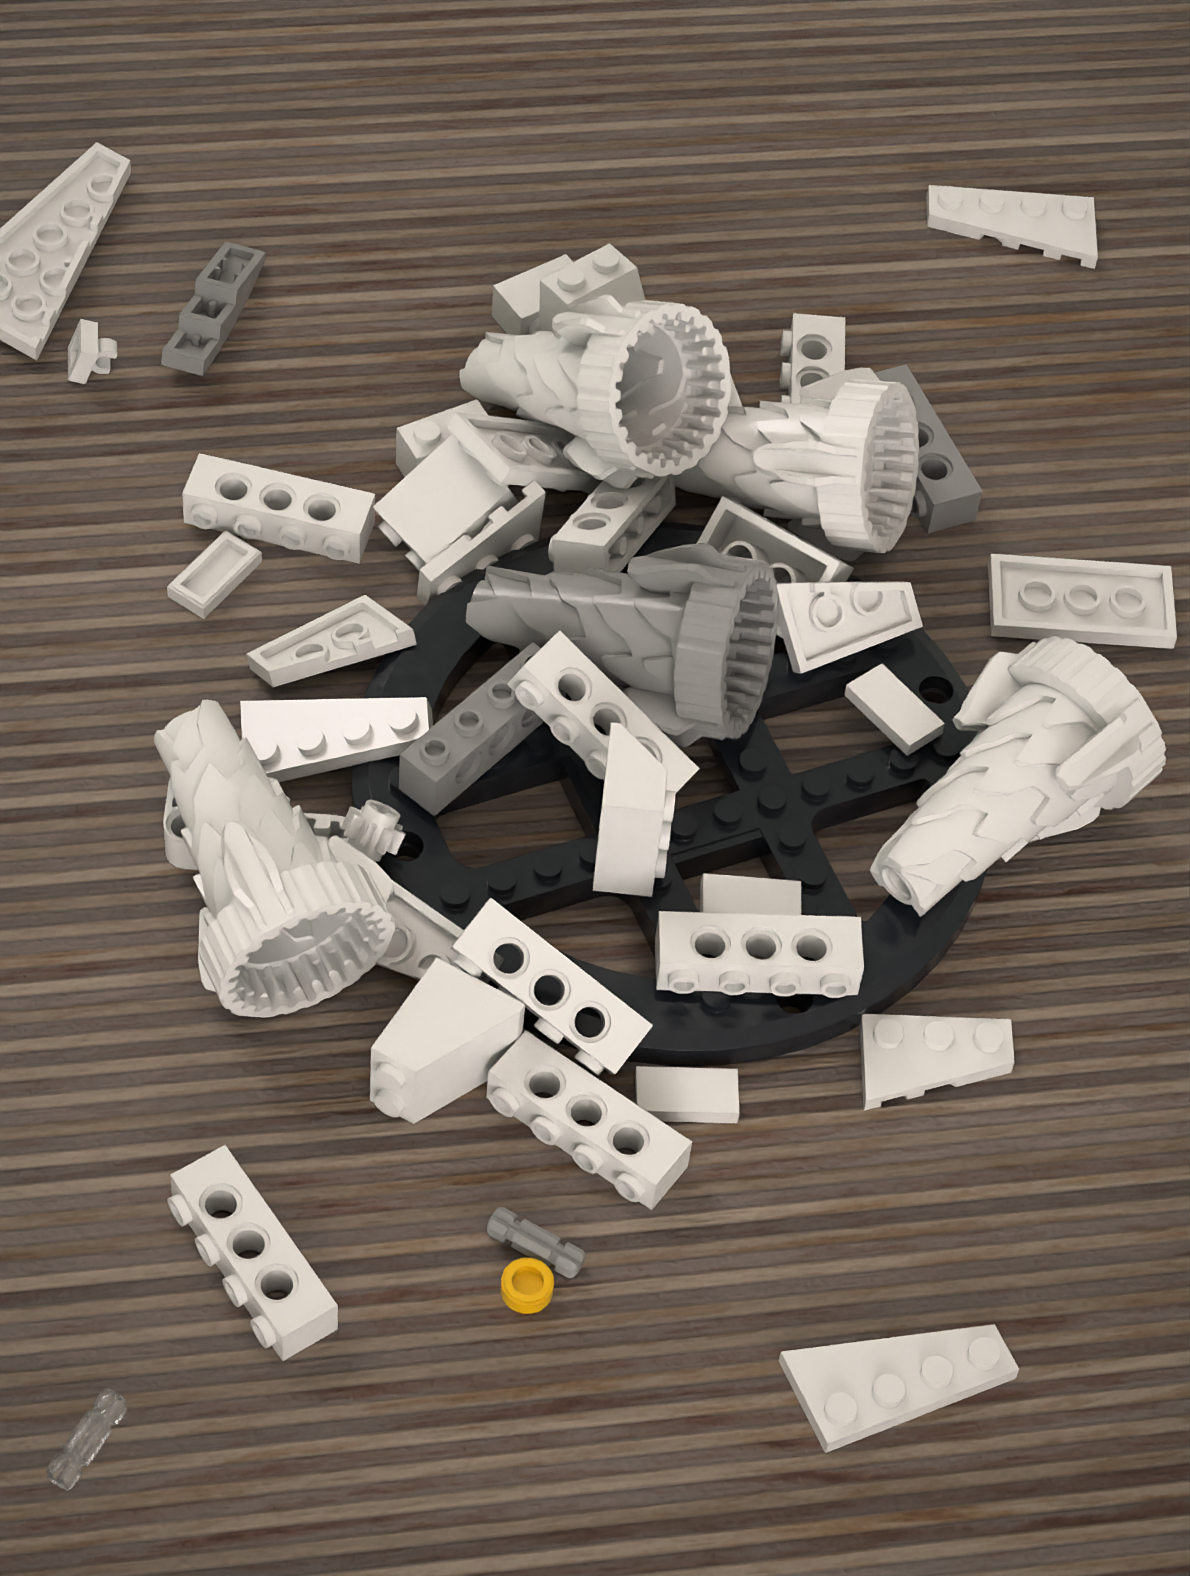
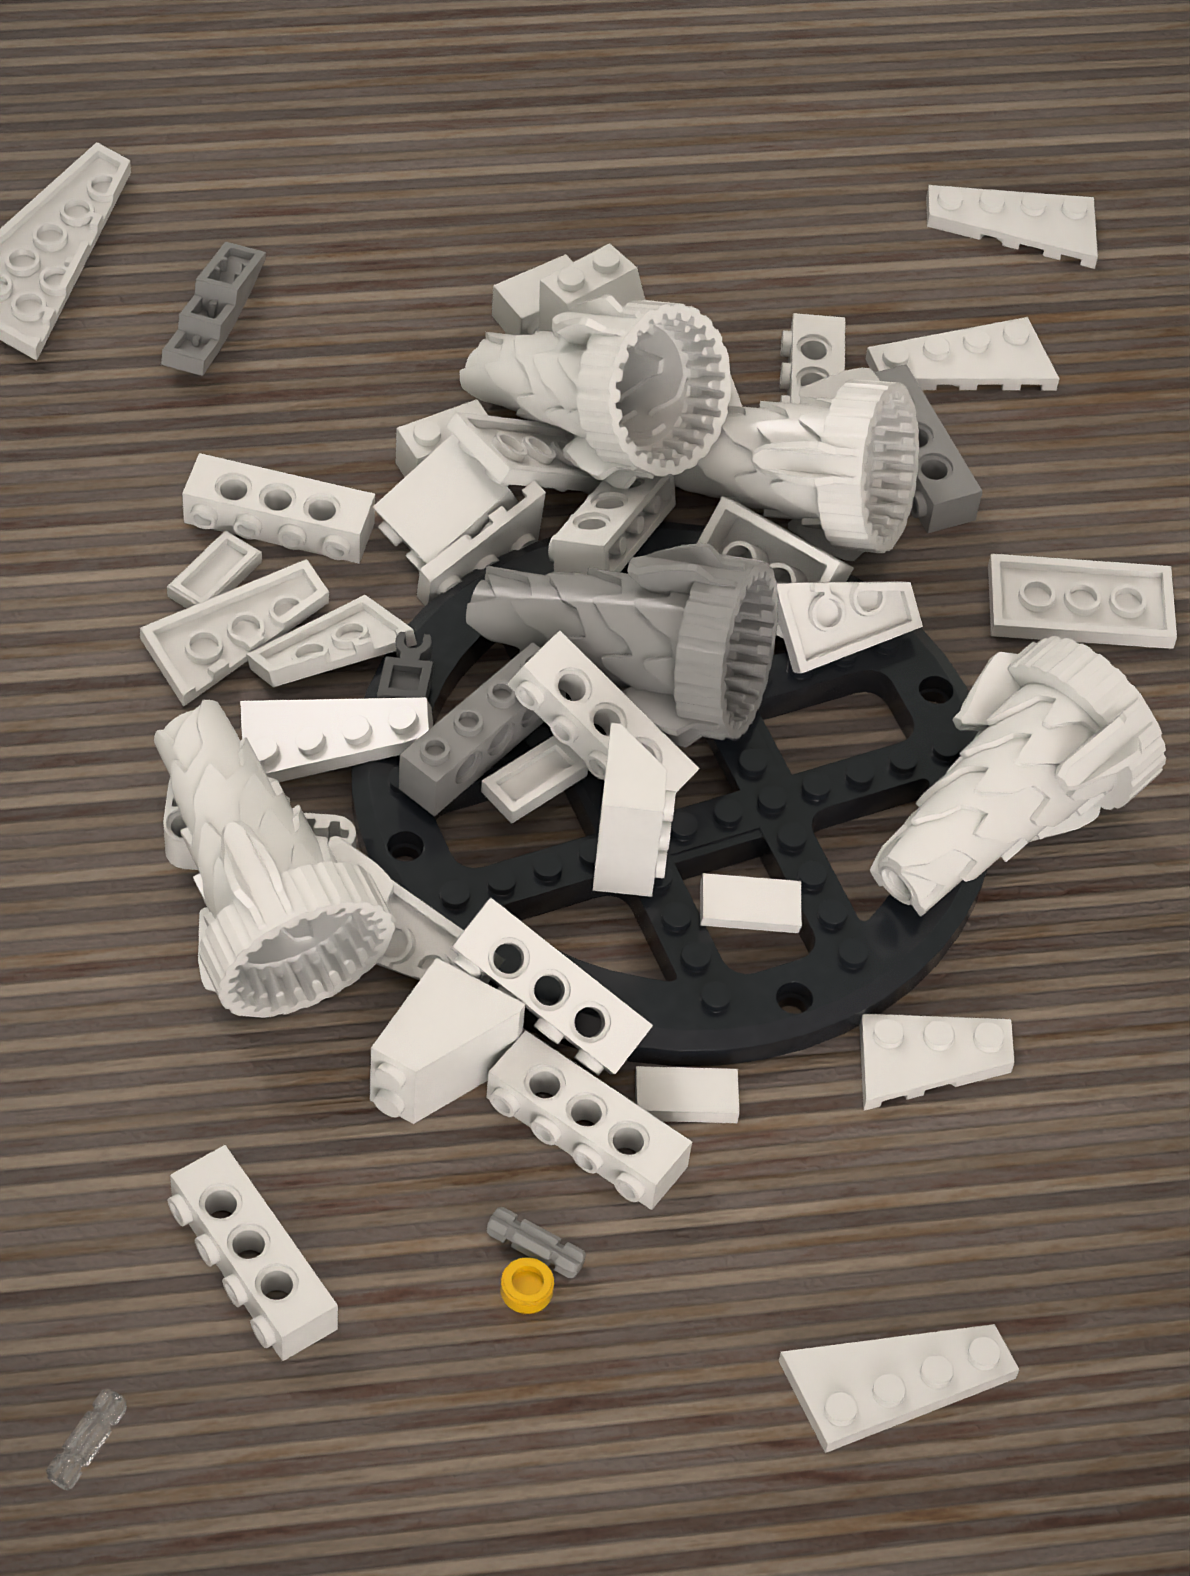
white tile [68,319,117,384] -> none
white gear [341,800,406,861] -> none
white brick [655,911,864,998] -> none
white tile [845,664,945,756] -> none
none -> white wing [140,559,329,707]
none -> dark grey plate [377,632,434,700]
none -> white tile [481,736,588,824]
none -> white wing [865,317,1059,391]

